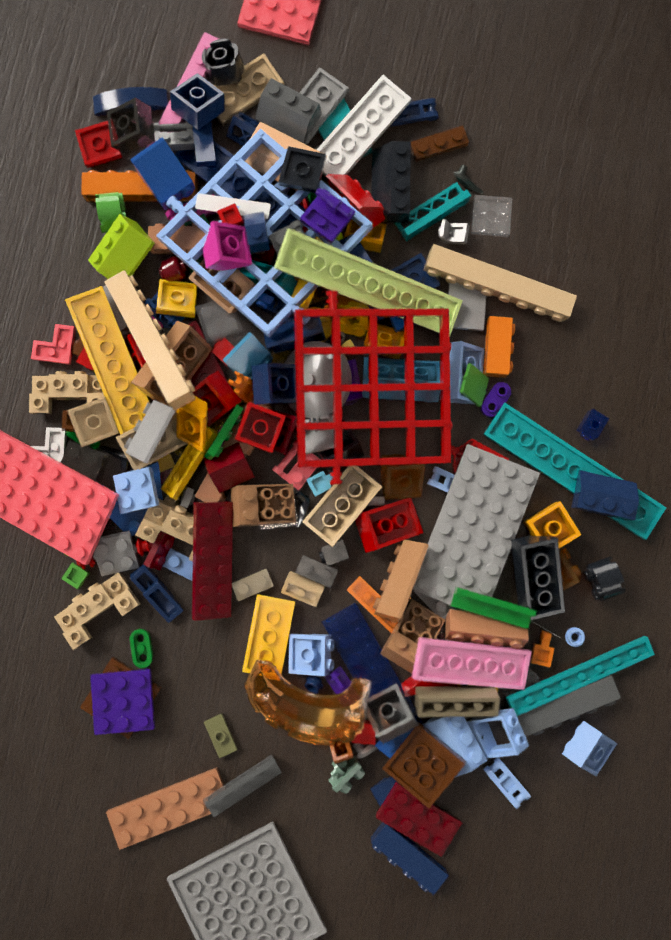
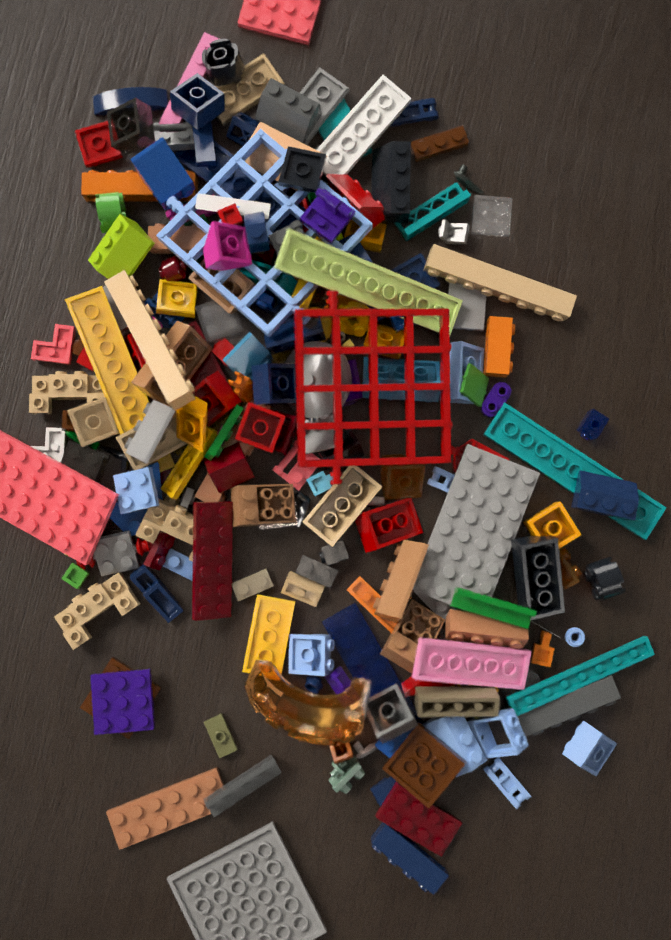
green plate [130,628,153,668] -> none
red brick [348,720,376,745] -> none

